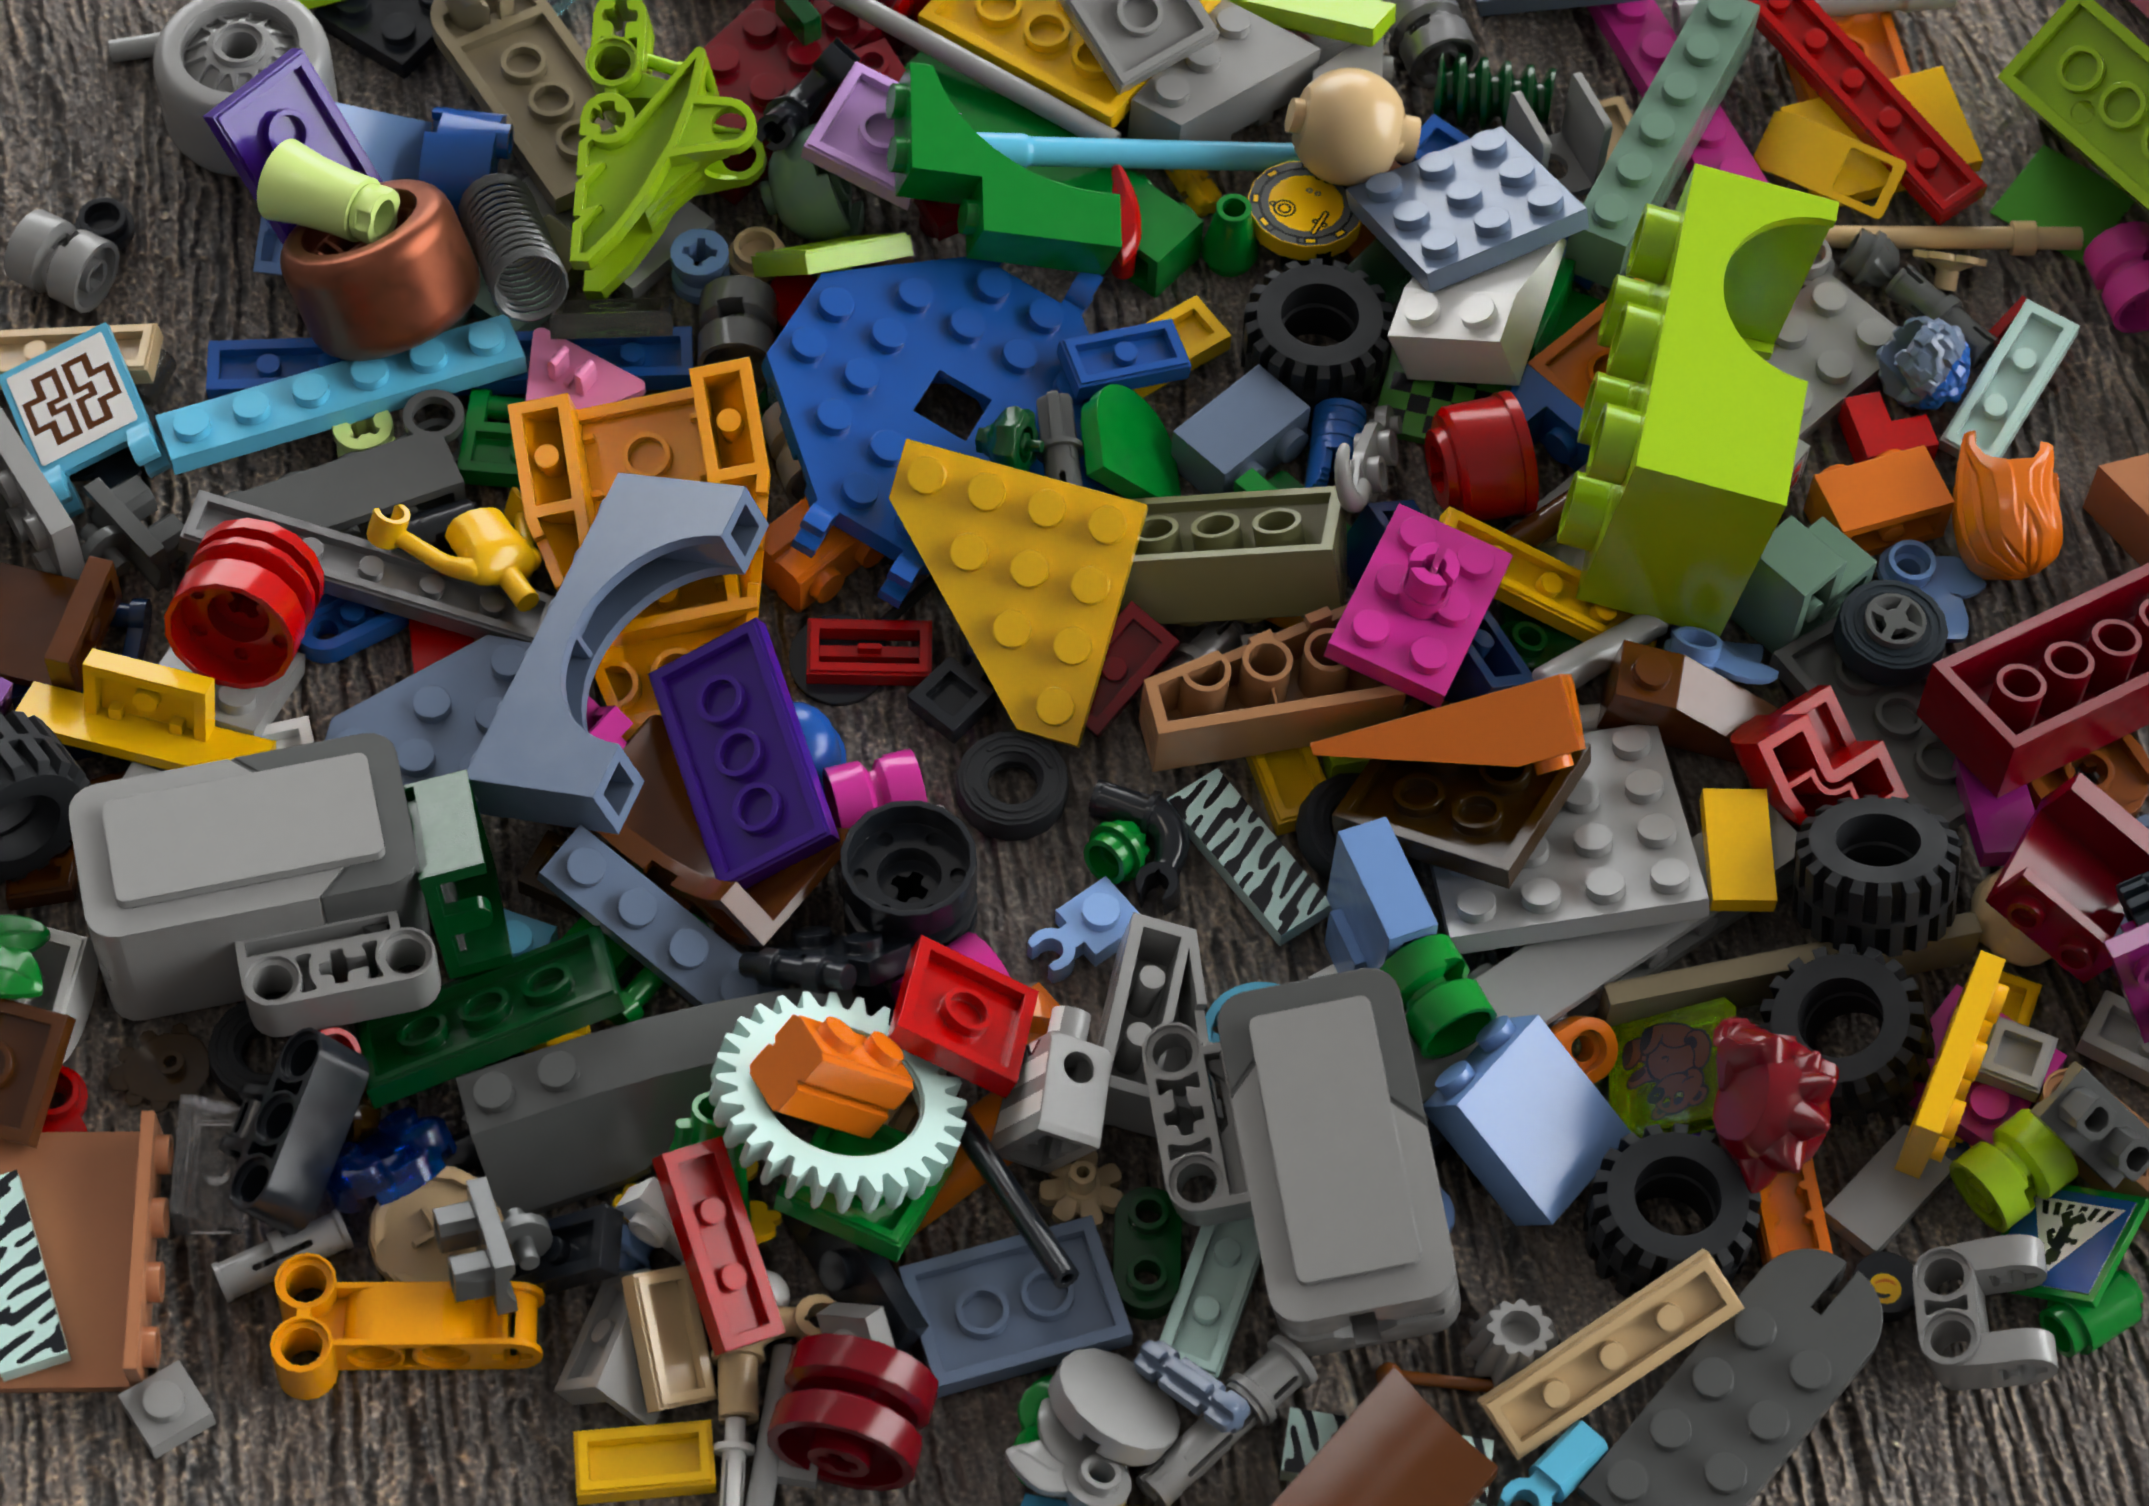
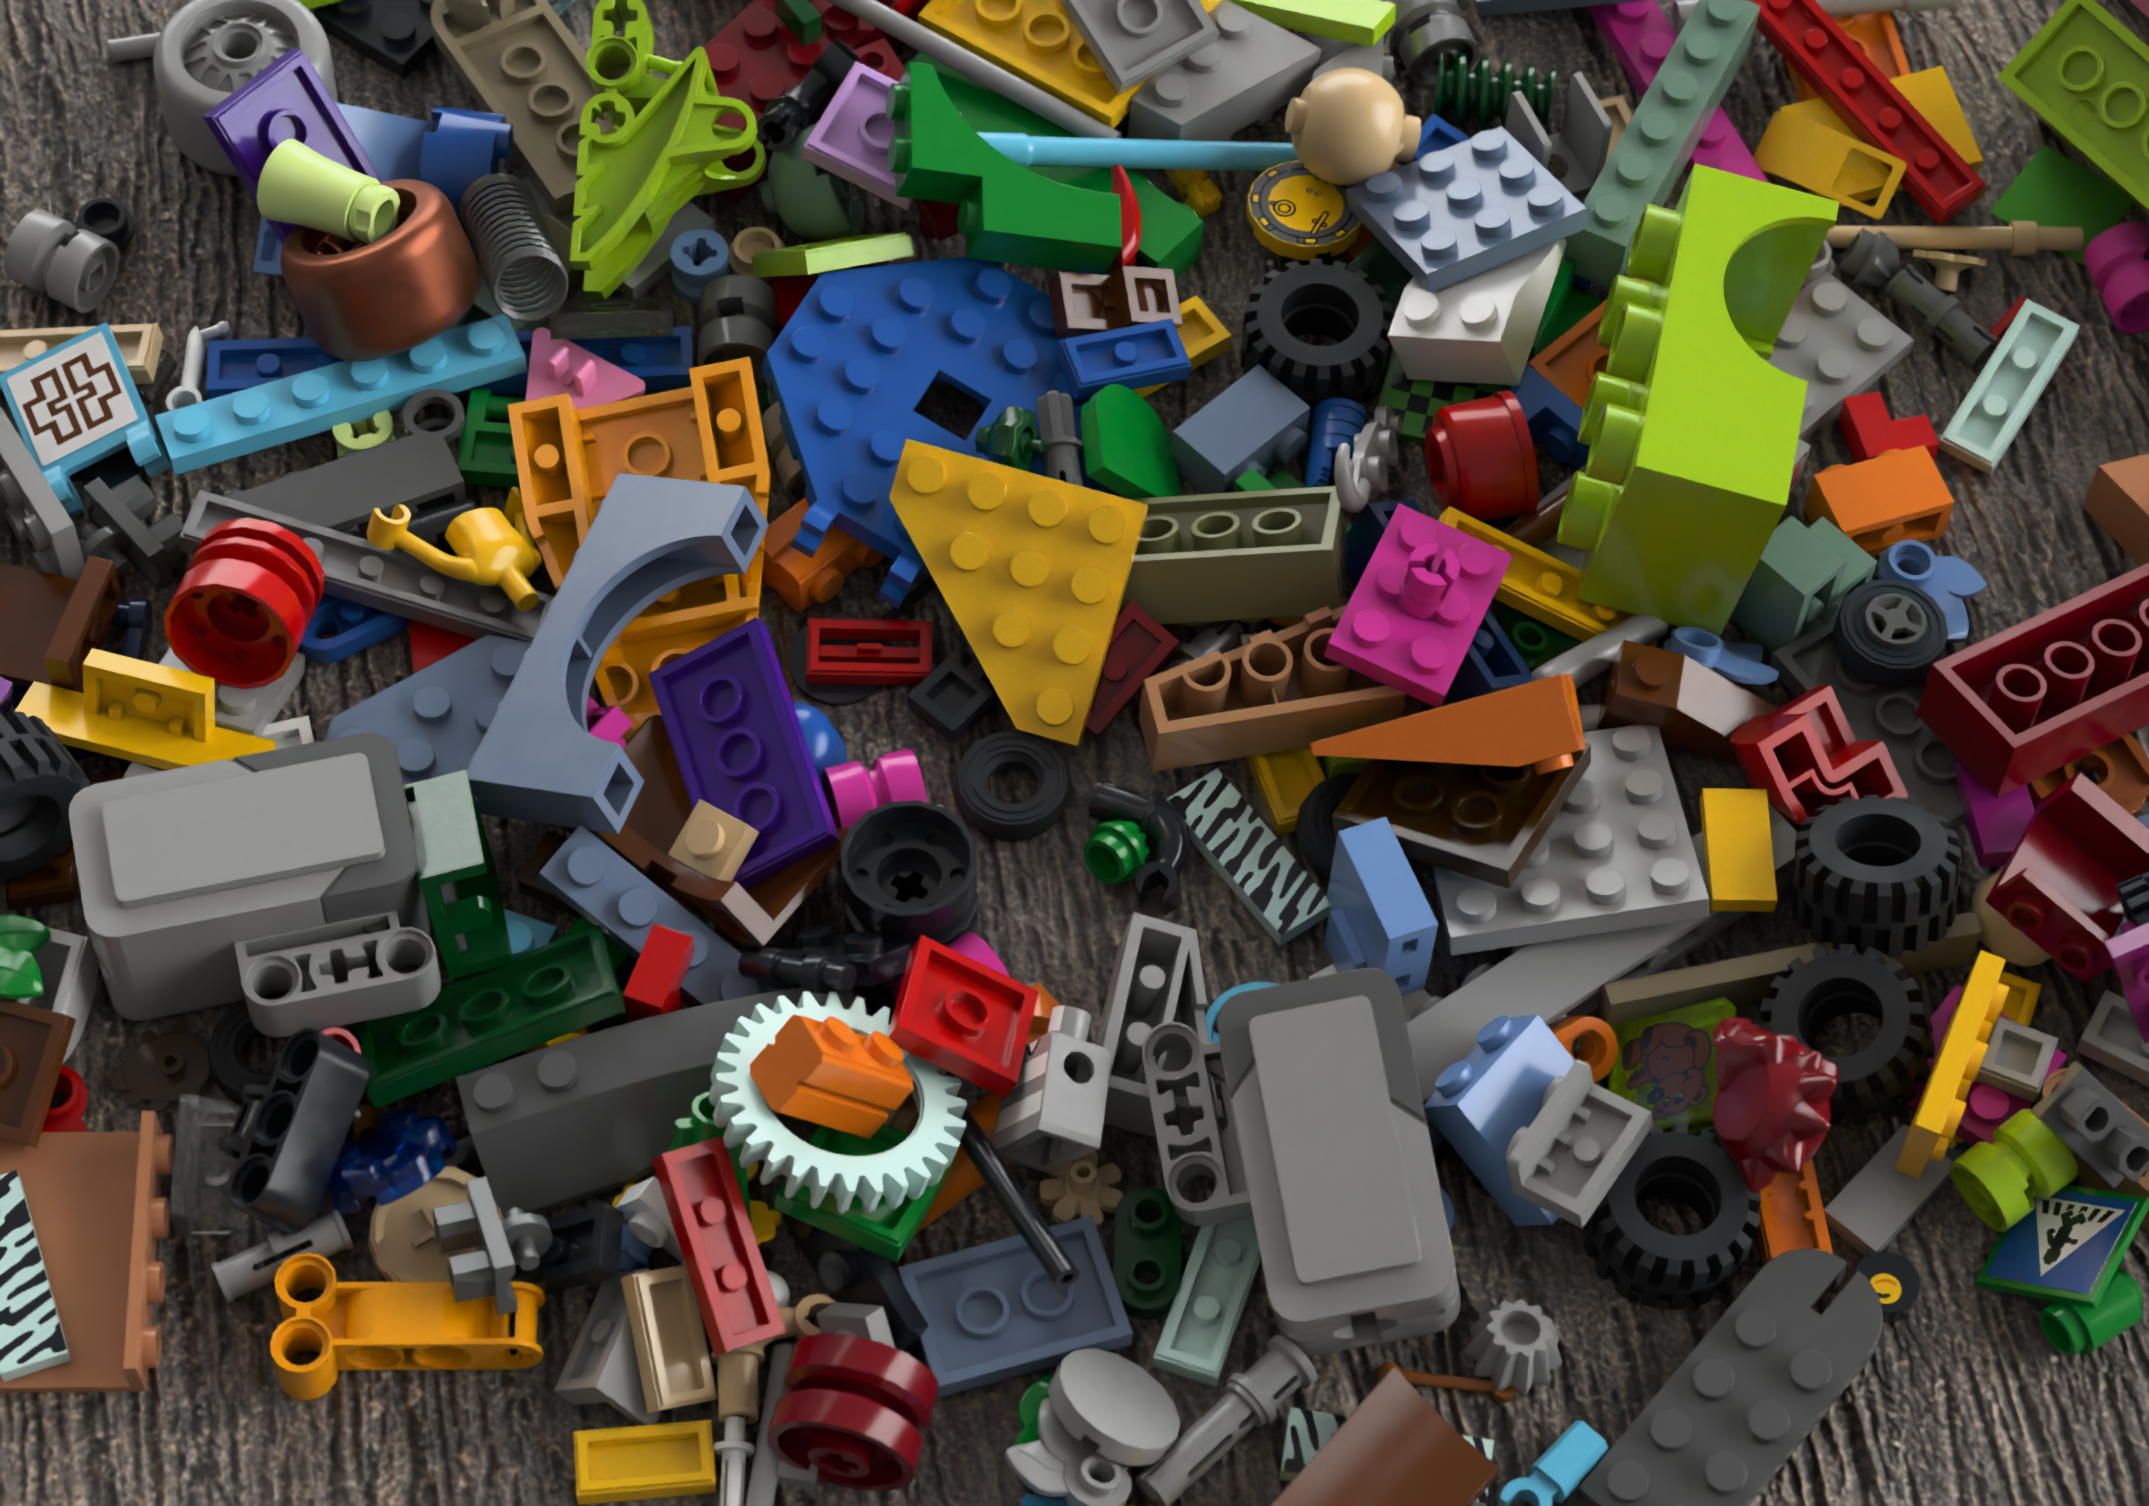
light grey plate [118,1360,216,1459] -> none
light blue plate [1027,876,1140,983] -> none
sand blue axle [1134,1340,1250,1433] -> none
green cone [1201,193,1259,277] -> none
green wheel [1380,933,1497,1060] -> none
tan tile [1477,1248,1744,1461] -> none
sand blue piece [1876,315,1971,410] -> none
light grey piece [1912,1234,2058,1391] -> none
orange hair [1952,430,2063,581] -> none
none -> white piece [166,321,231,411]
none -> red piece [623,923,695,1023]
none -> tan plate [668,799,760,881]
none -> reddish brown slope [1047,266,1183,337]
none -> light grey bracket [1505,1059,1653,1228]

